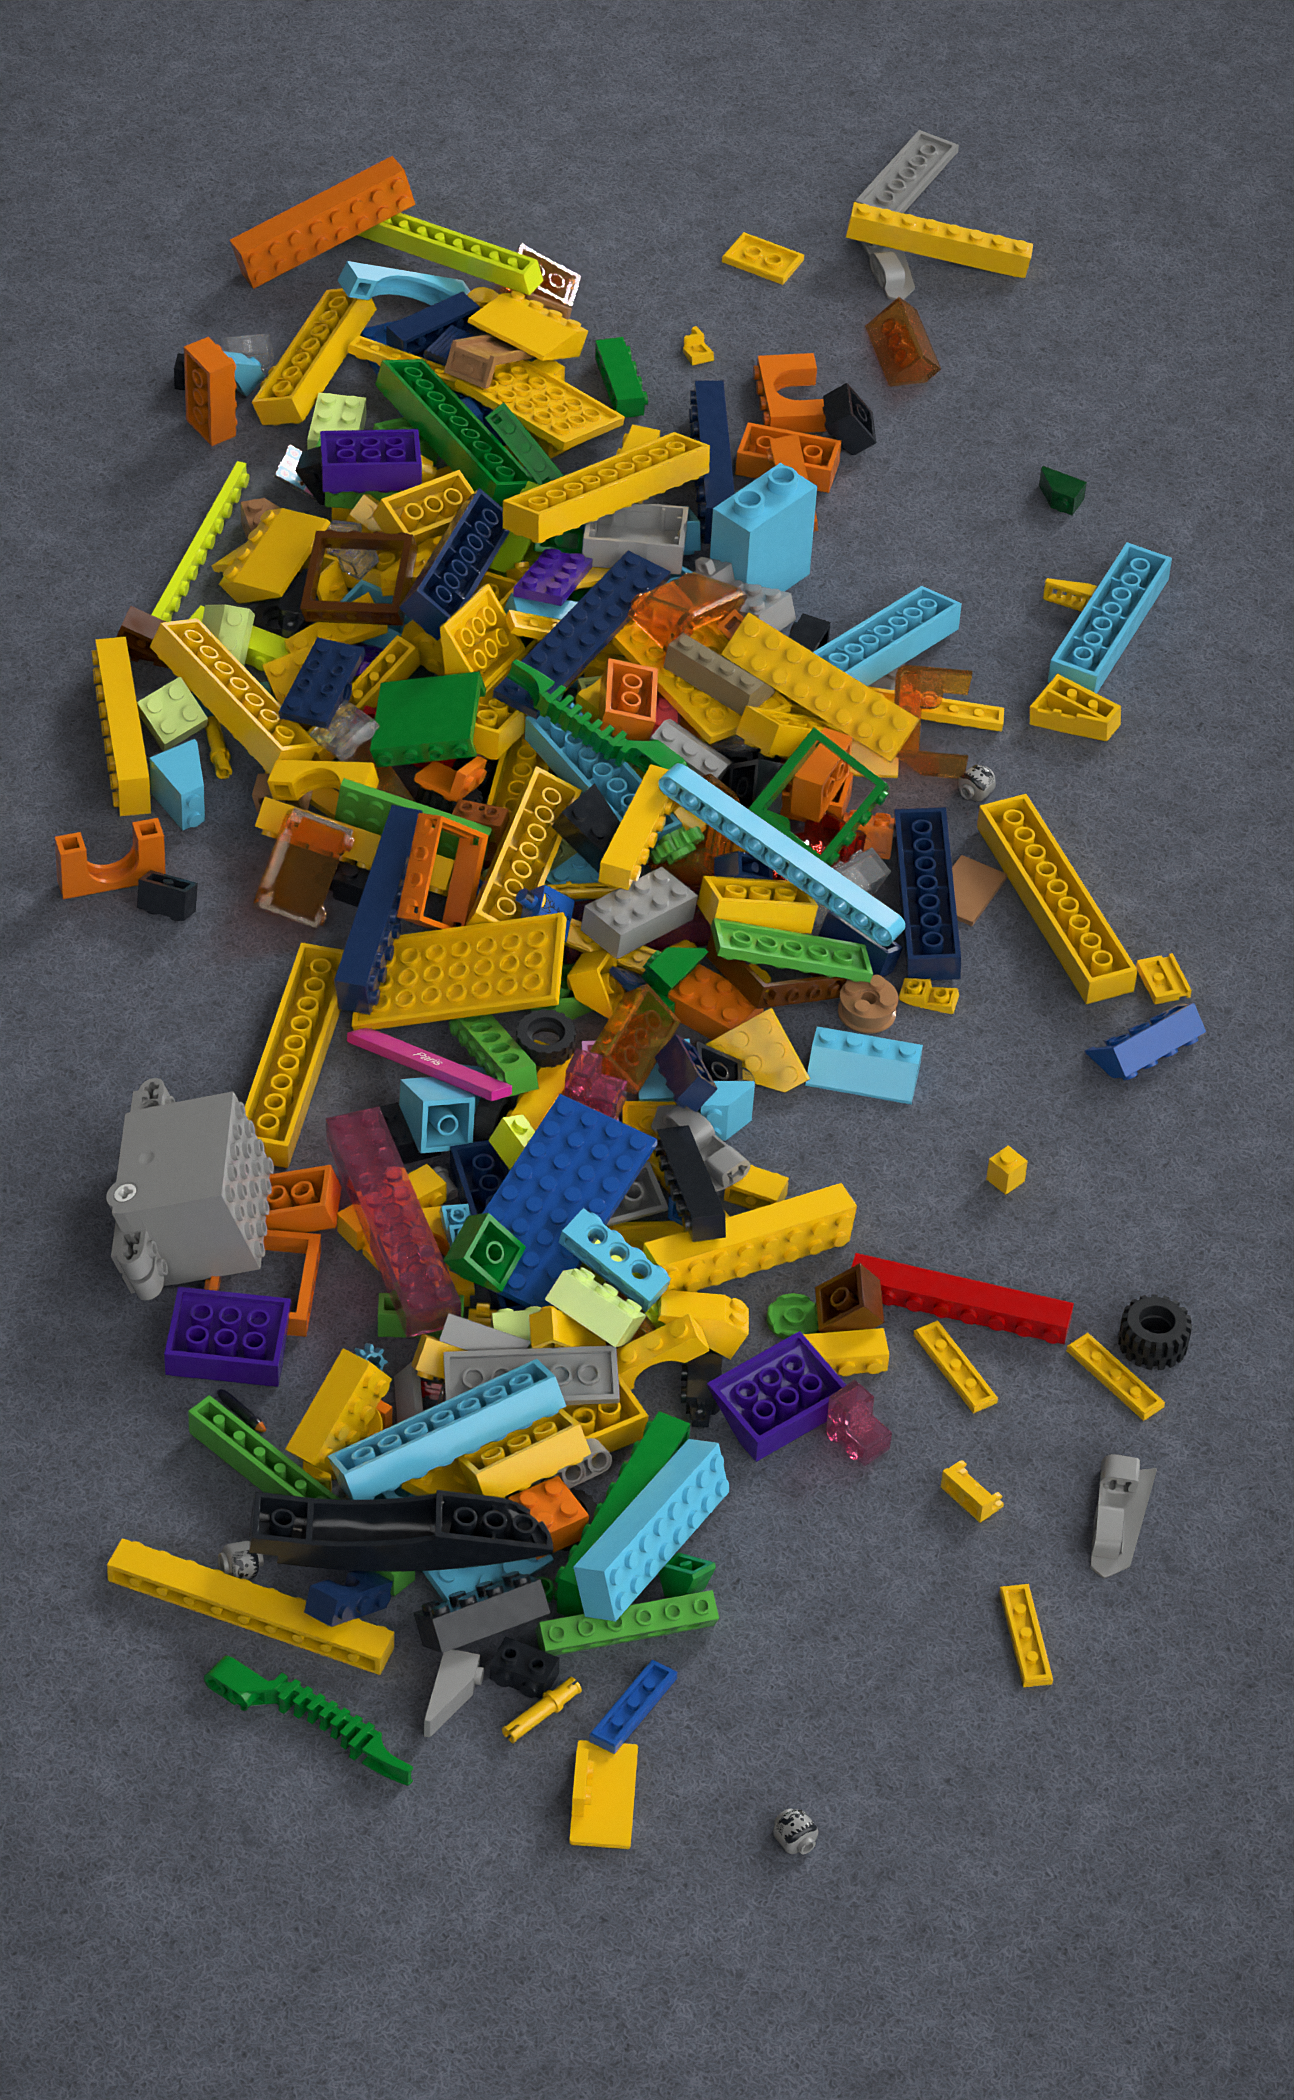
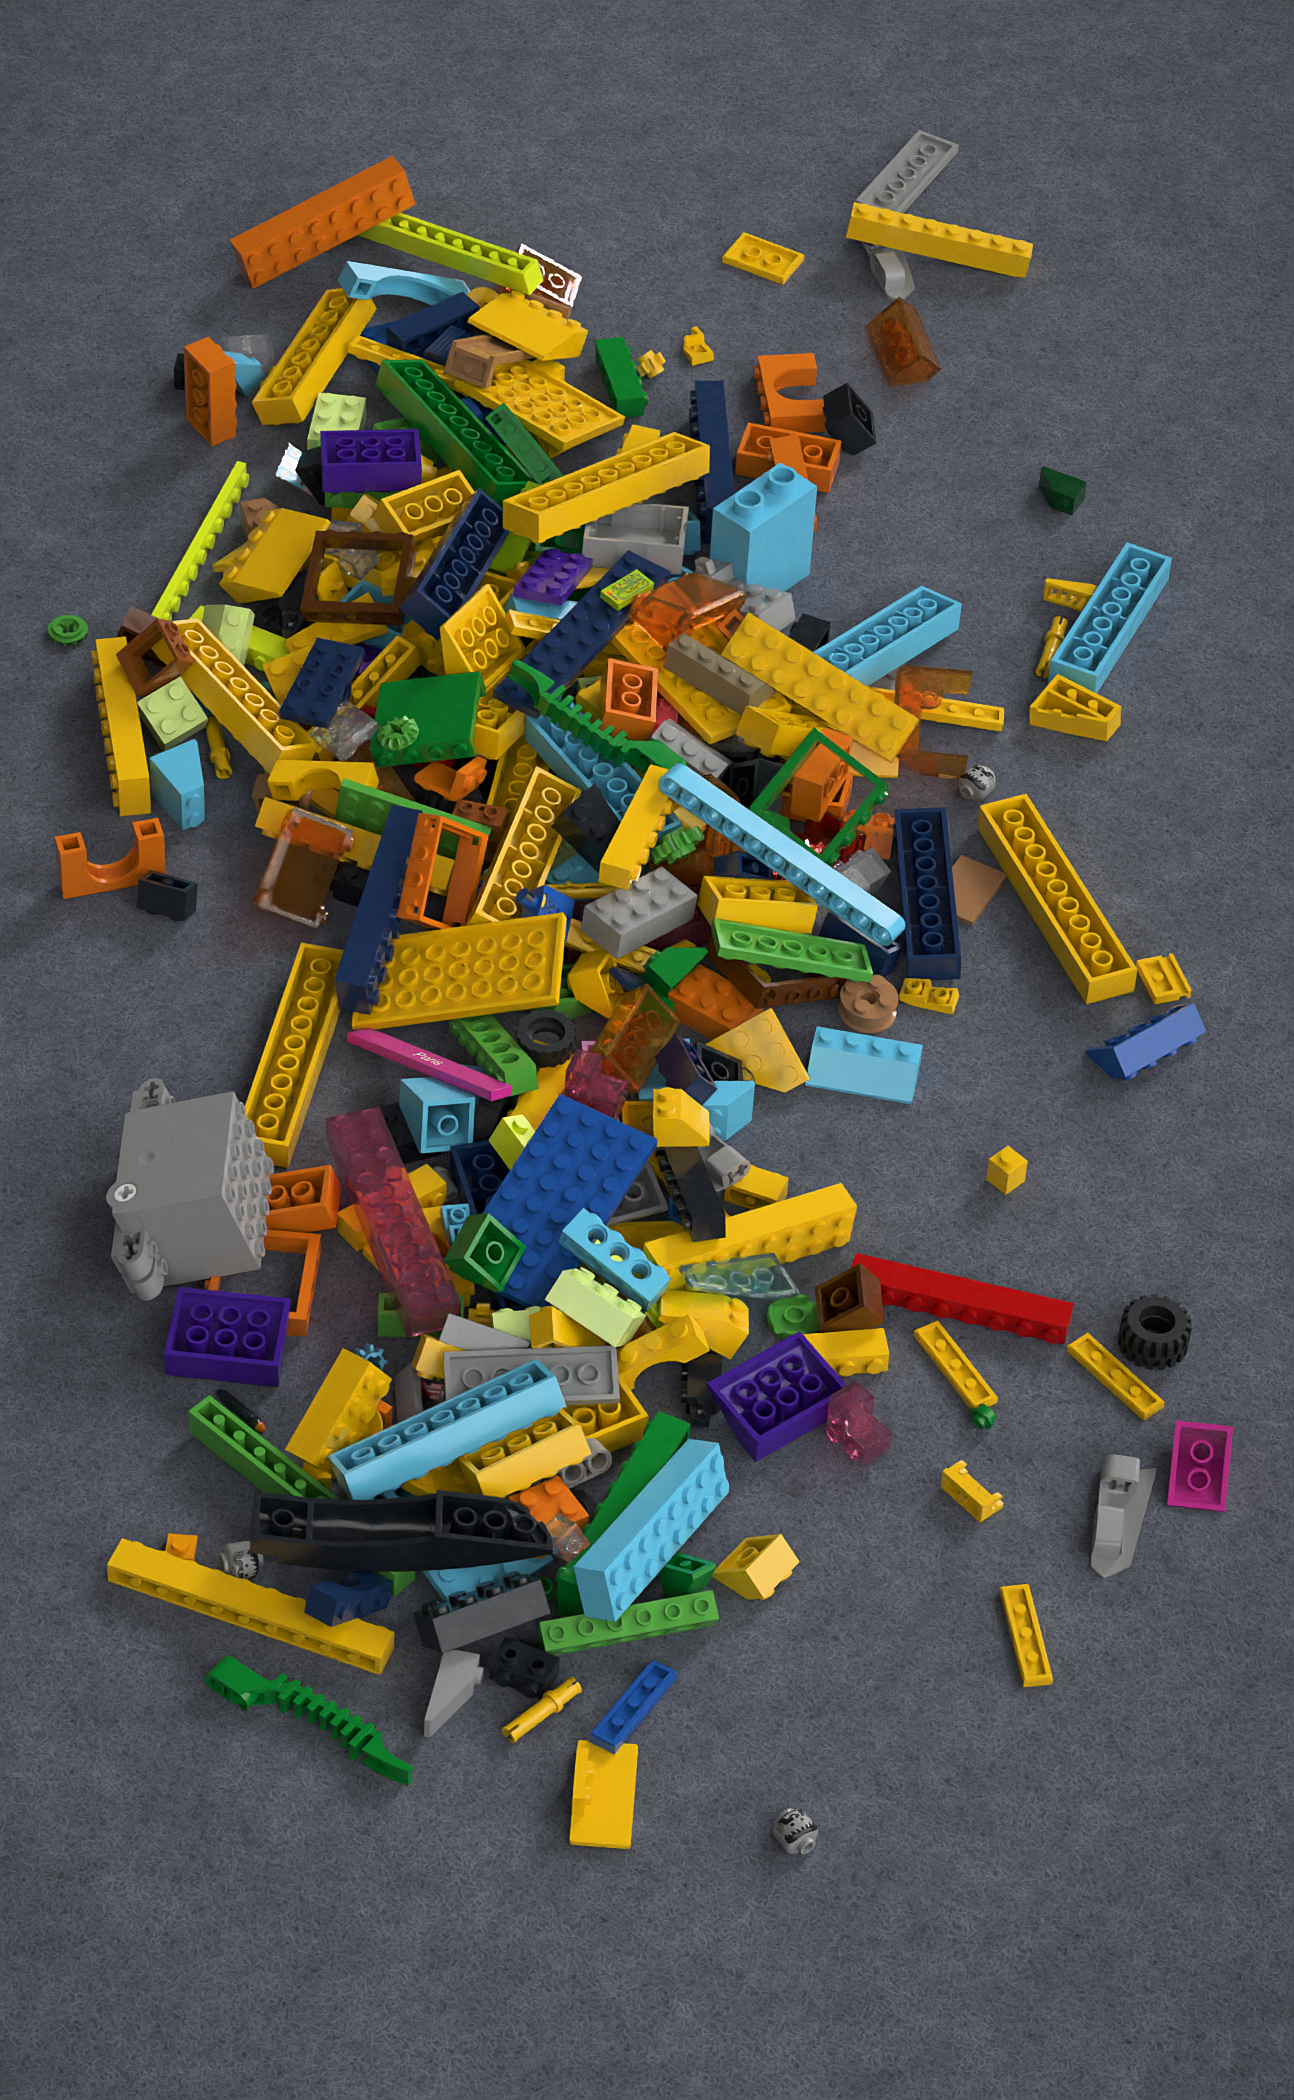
none -> bright green gear [48,615,88,646]
none -> dark orange window [116,618,194,697]
none -> light orange plate [165,1533,198,1561]
none -> bright green gear [377,716,419,750]
none -> clear brick [546,1513,590,1563]
none -> lime tile [600,569,654,611]
none -> yellow gear [637,350,666,379]
none -> yellow slope [653,1087,709,1147]
none -> clear light blue wedge [679,1253,800,1300]
none -> yellow slope [712,1534,799,1600]
none -> green plate [970,1403,997,1430]
none -> yellow pin [1036,616,1068,678]
none -> dark pink slope [1167,1420,1233,1512]

